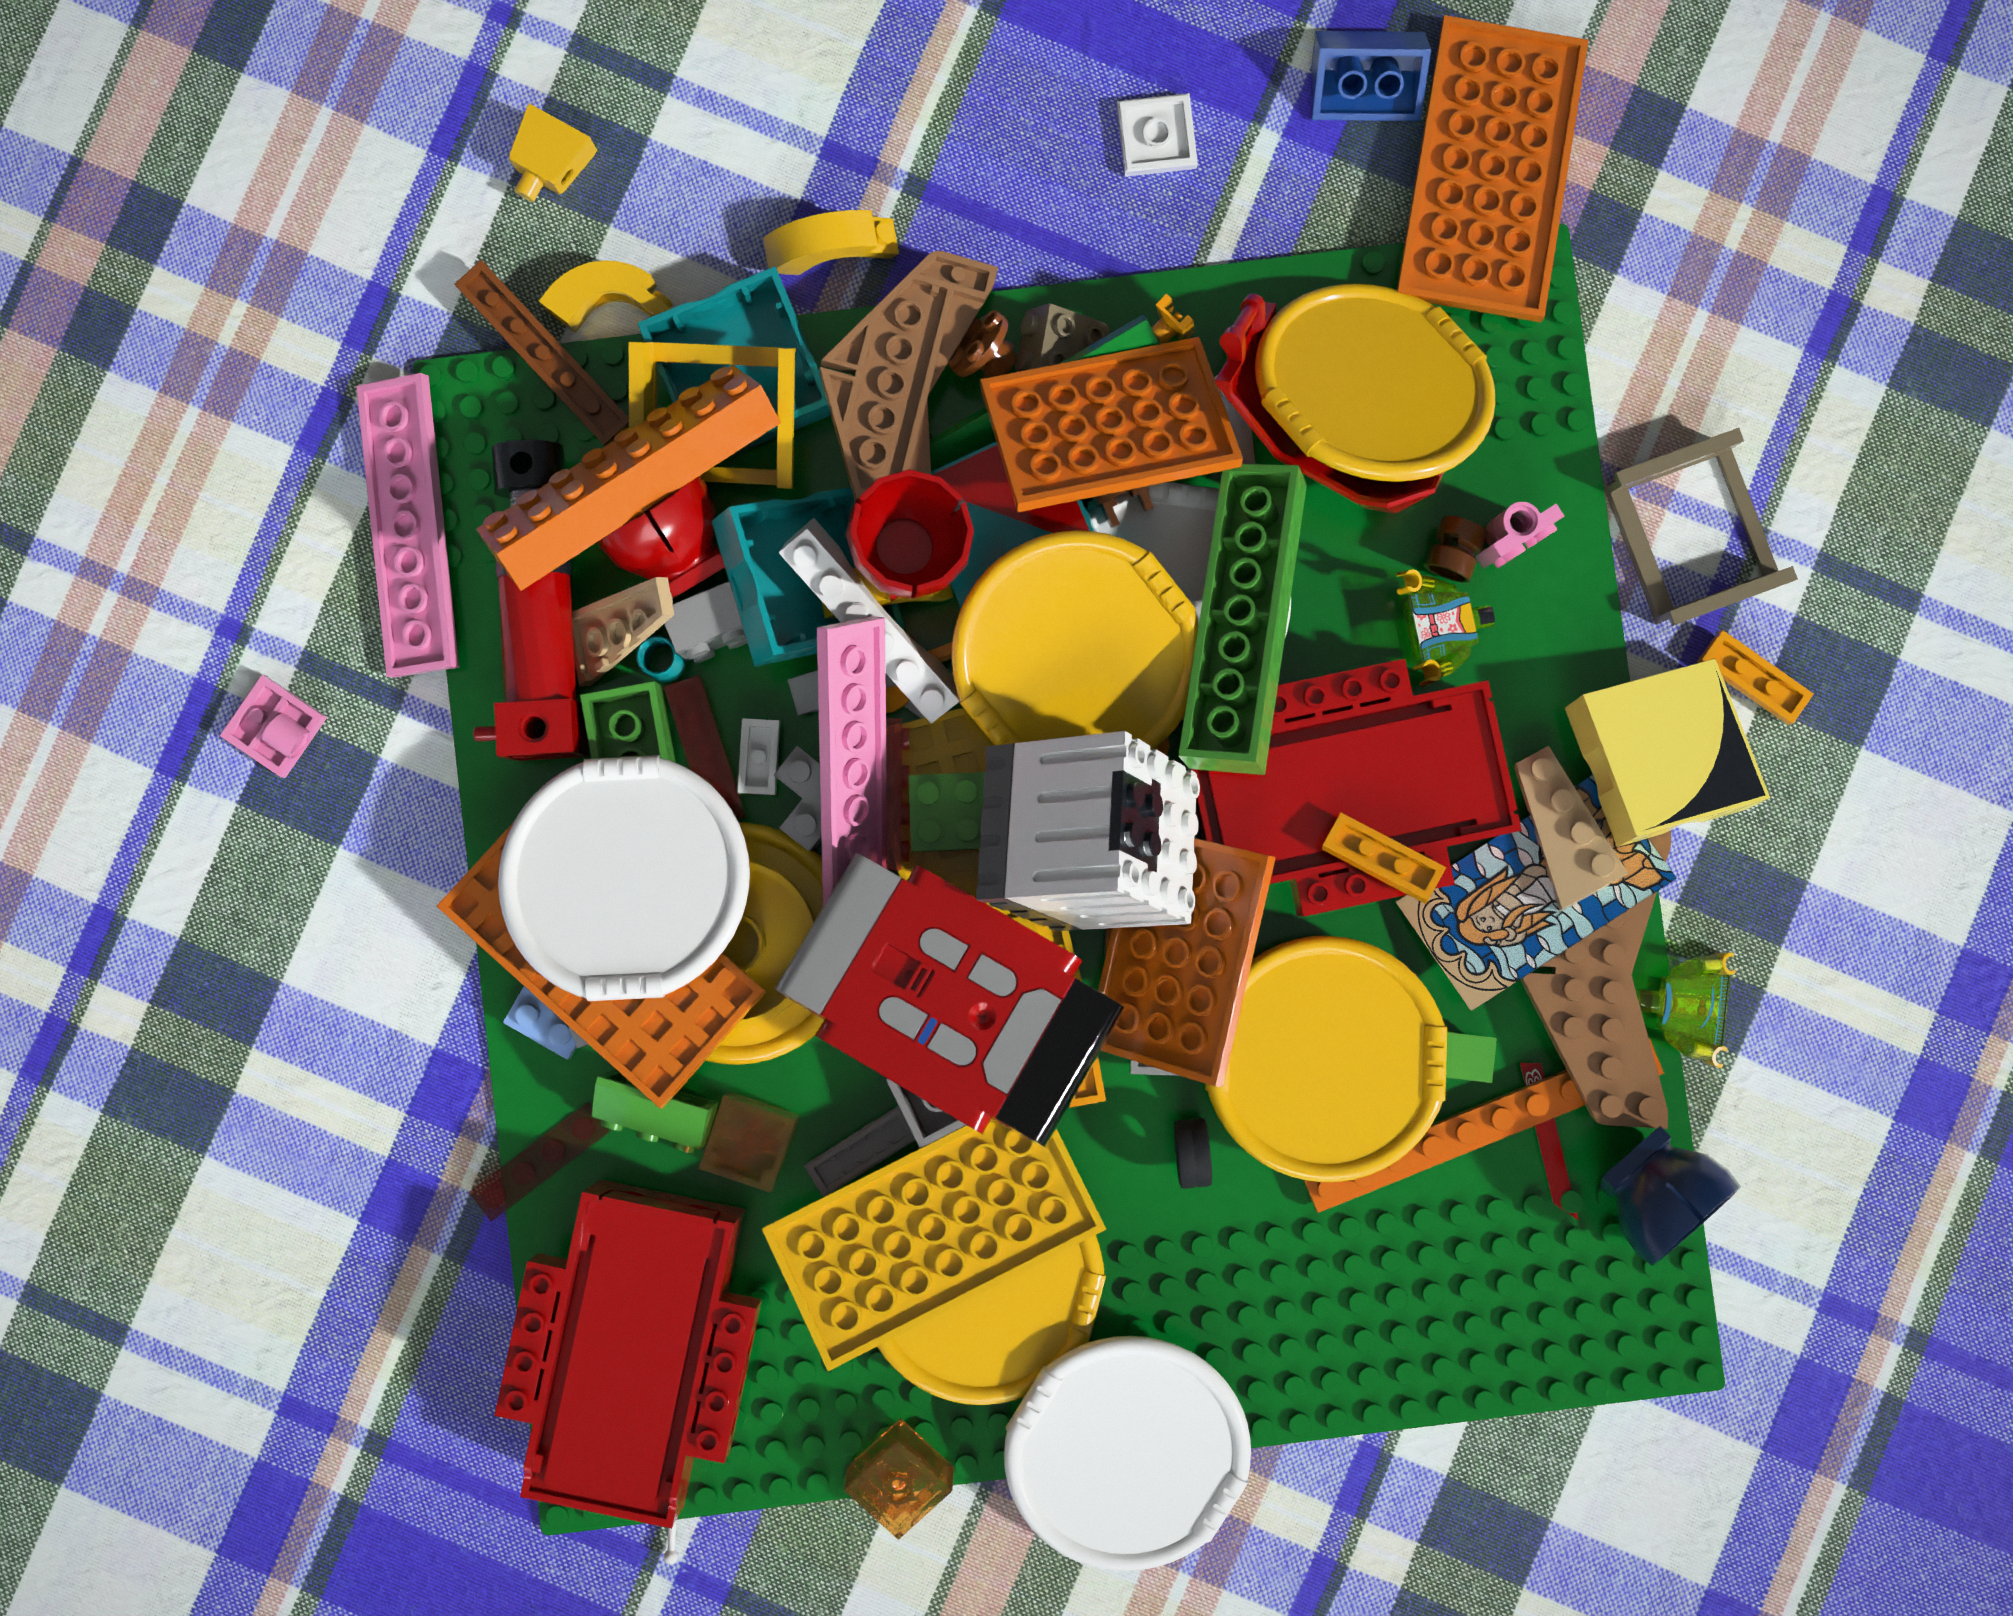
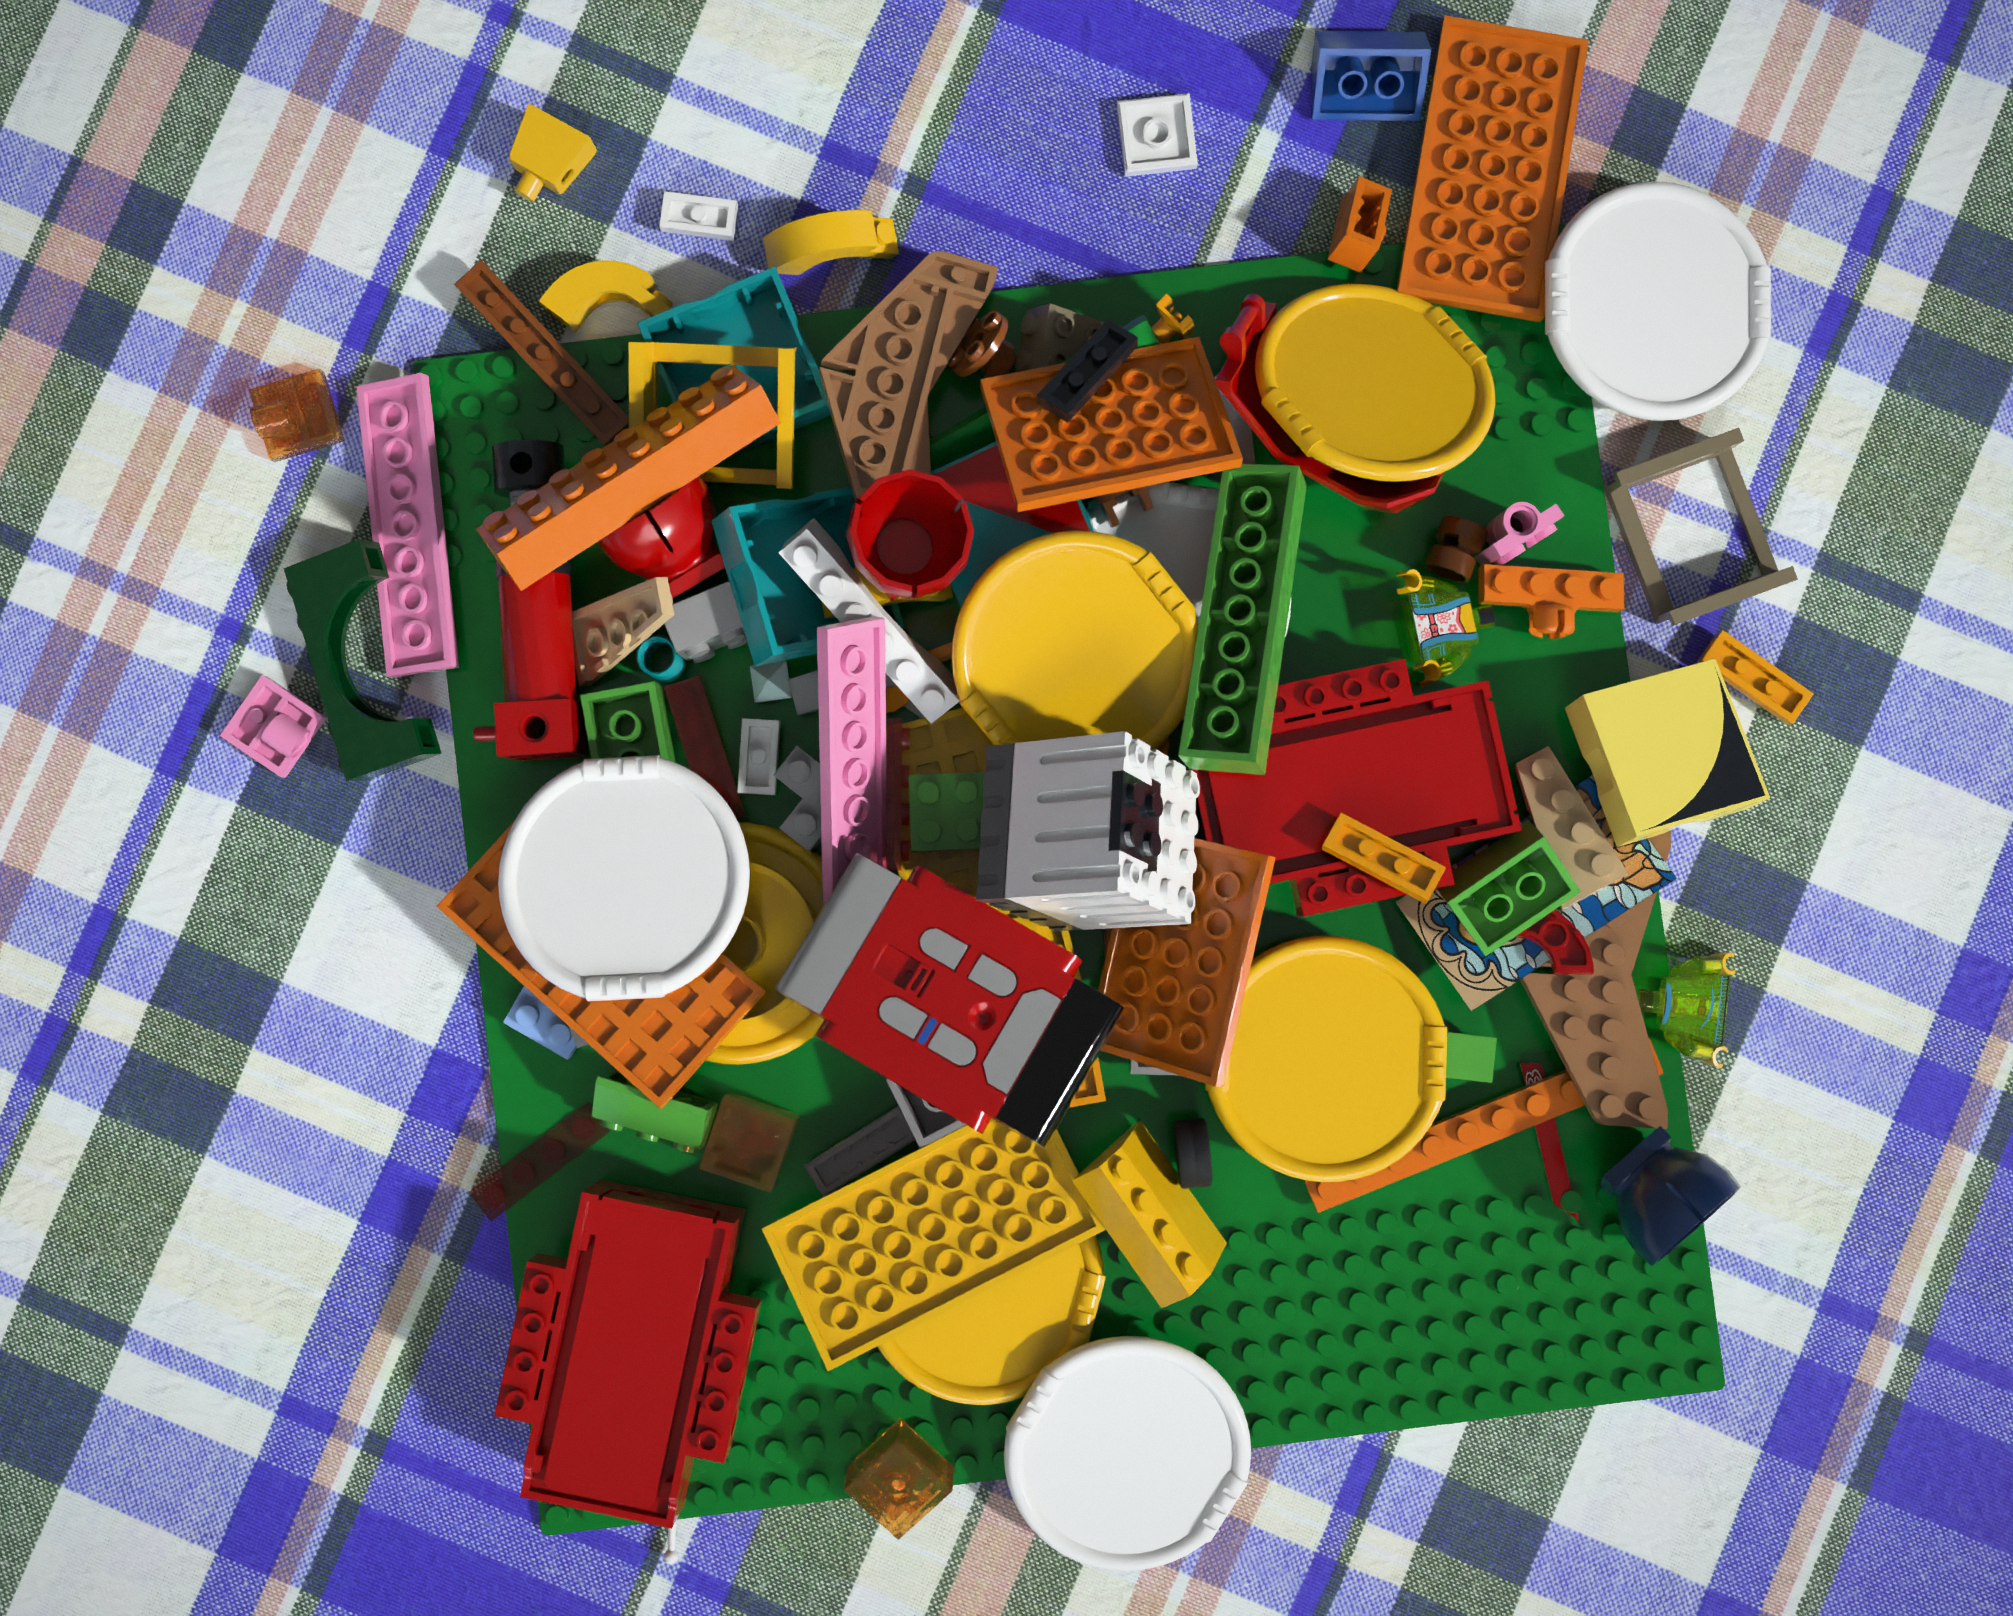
none -> clear orange plate [249,368,345,462]
none -> dark green arch [284,539,442,781]
none -> white plate [659,191,739,241]
none -> light aqua slope [750,661,792,703]
none -> black plate [1037,319,1138,423]
none -> yellow slope [1072,1120,1227,1308]
none -> orange brick [1328,176,1392,273]
none -> bright green slope [1436,820,1581,957]
none -> orange plate [1478,564,1624,639]
none -> red tile [1515,909,1594,975]
none -> white piece [1545,182,1771,421]

